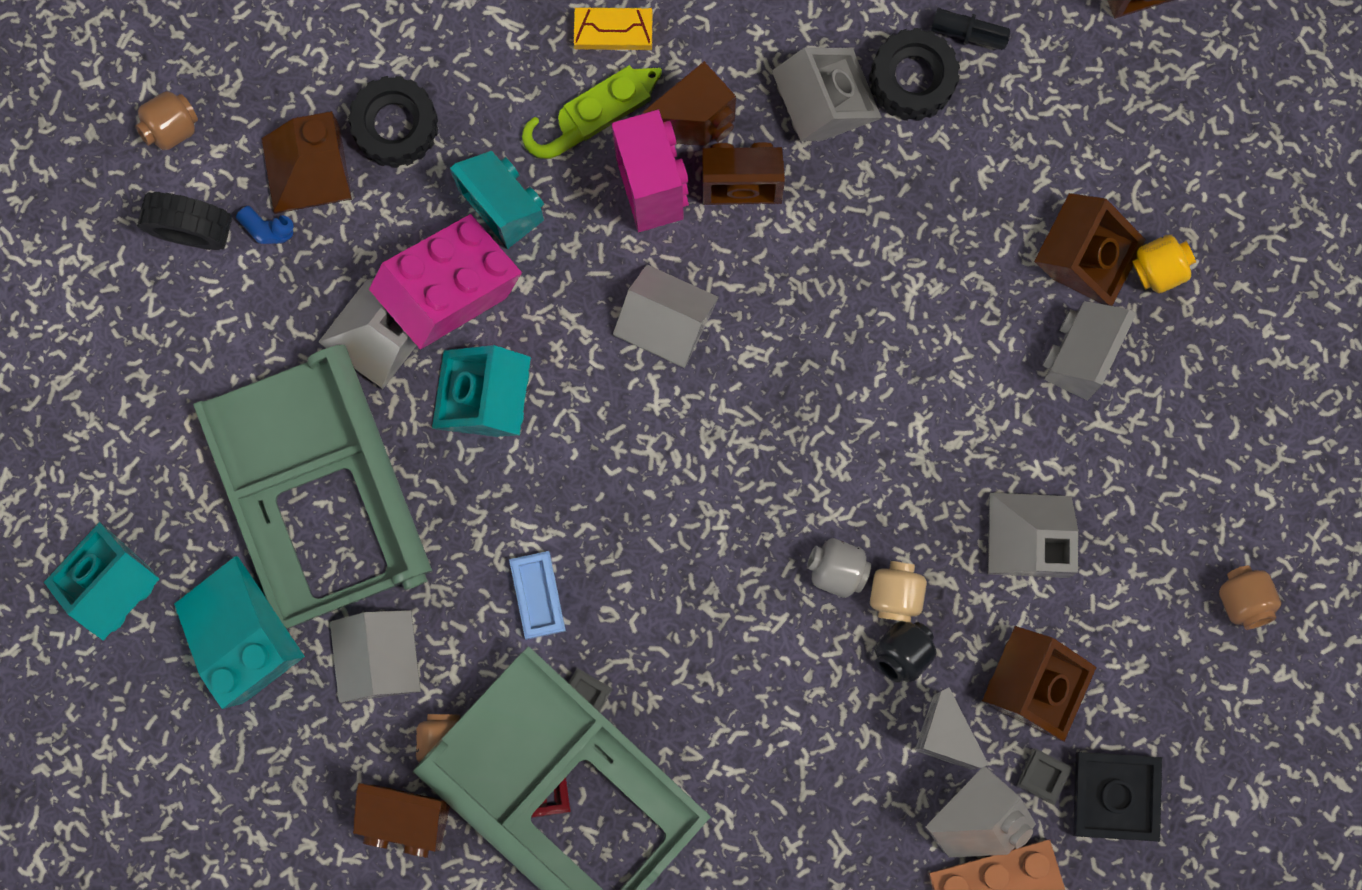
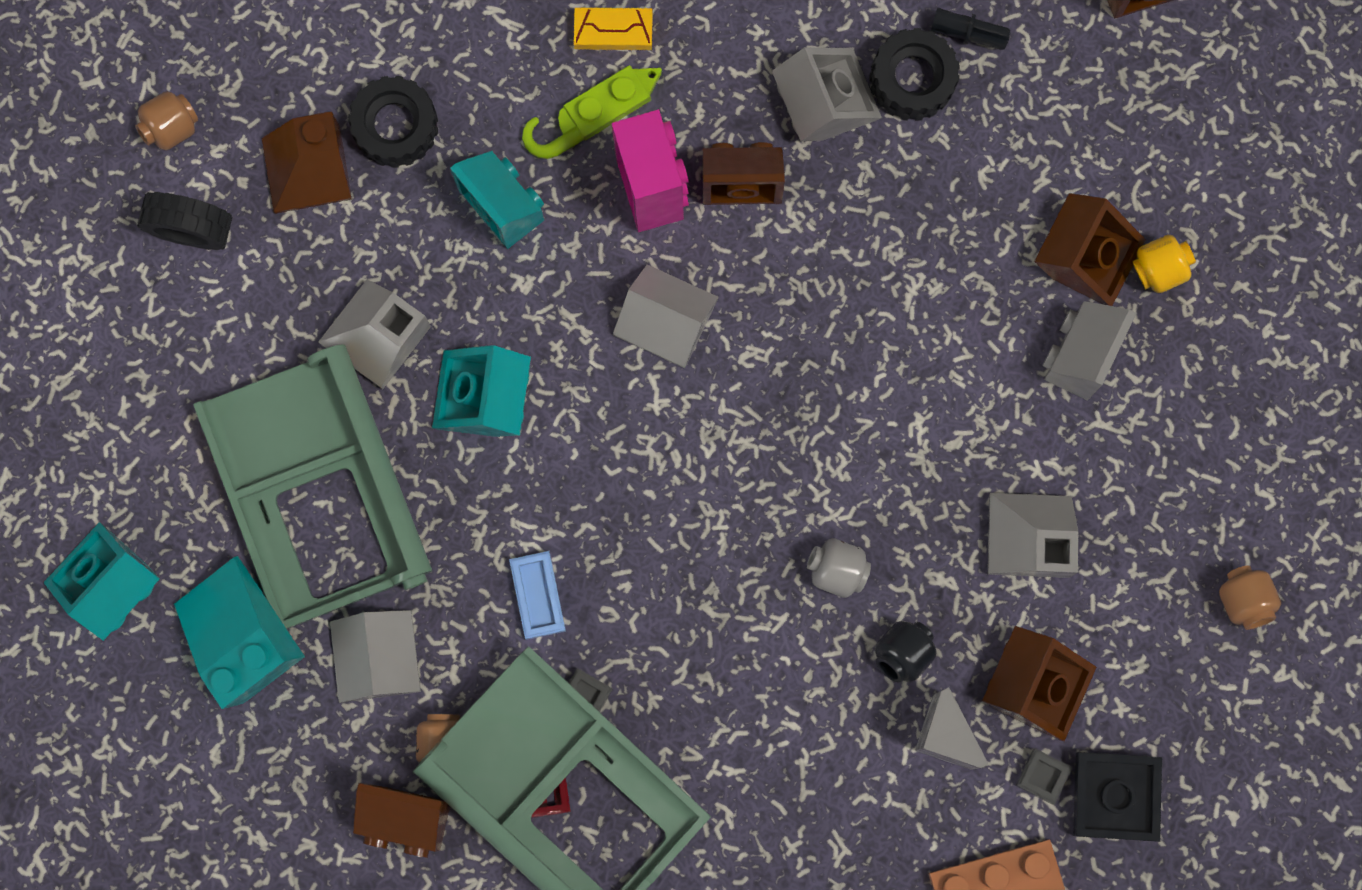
blue arm [236,206,294,244] -> none
dark pink piece [369,214,522,350] -> none
reddish brown slope [643,61,736,146] -> none
tan head [870,561,927,622] -> none
light grey slope [926,766,1036,858] -> none

